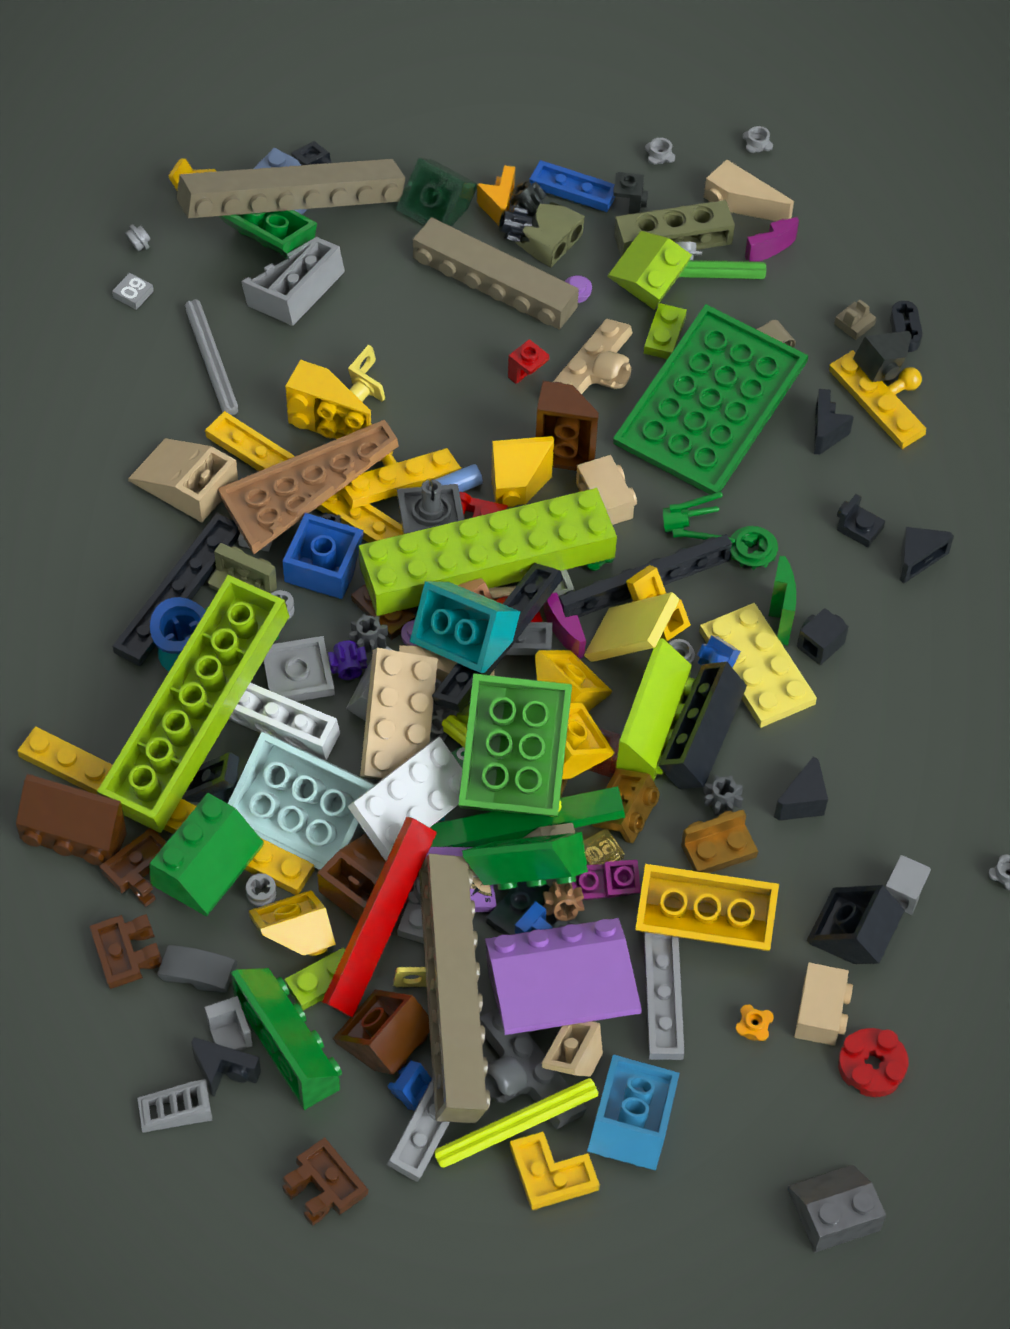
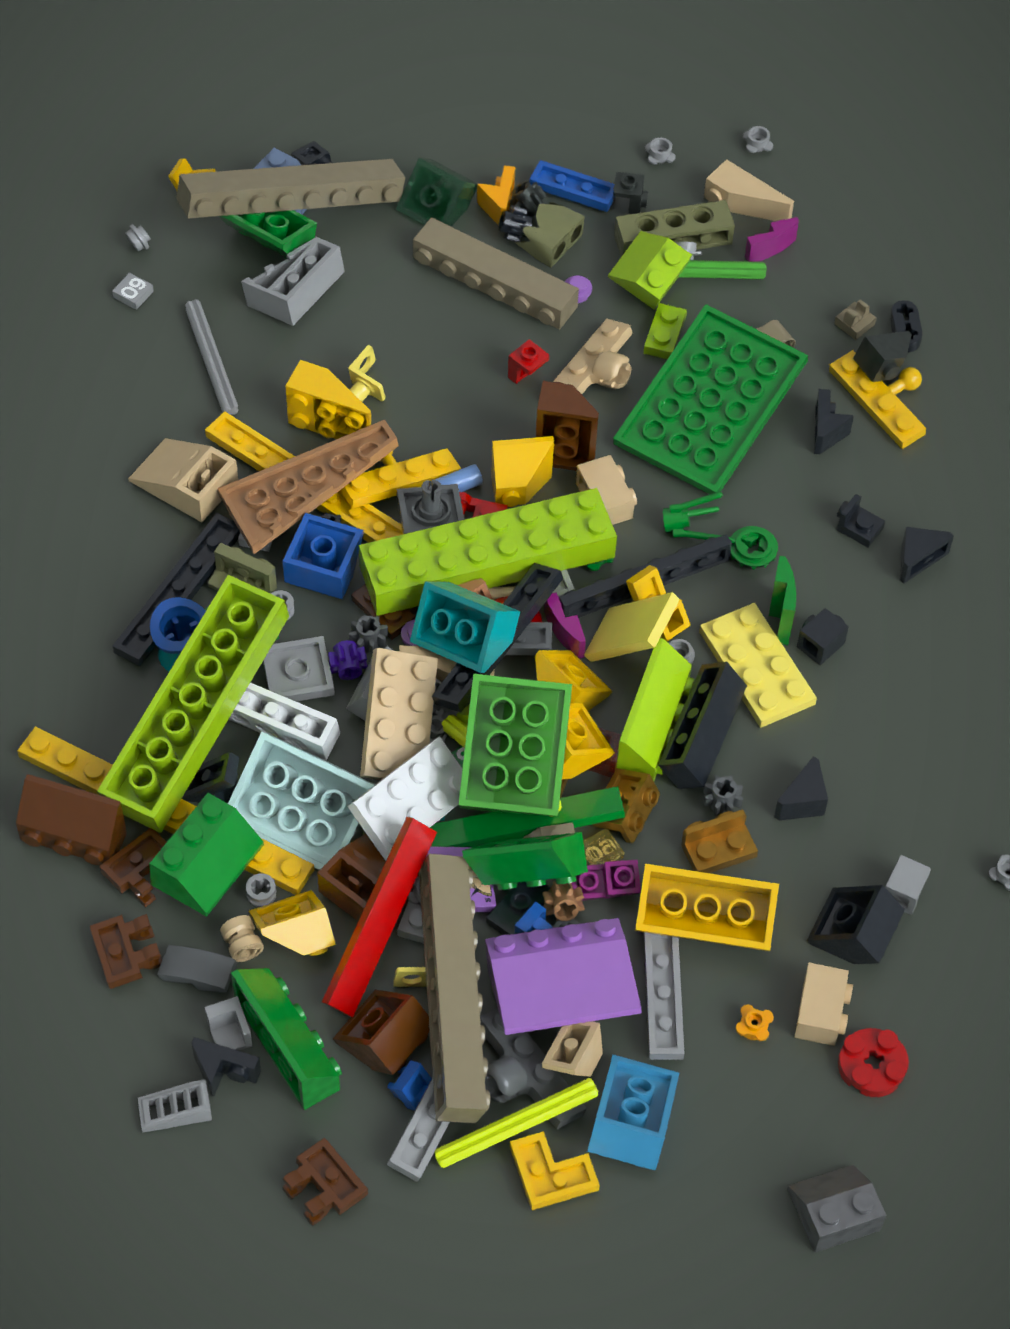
lime plate [285,947,345,1011] -> none
blue tile [697,635,741,668] -> none
none -> tan wheel [220,915,264,962]

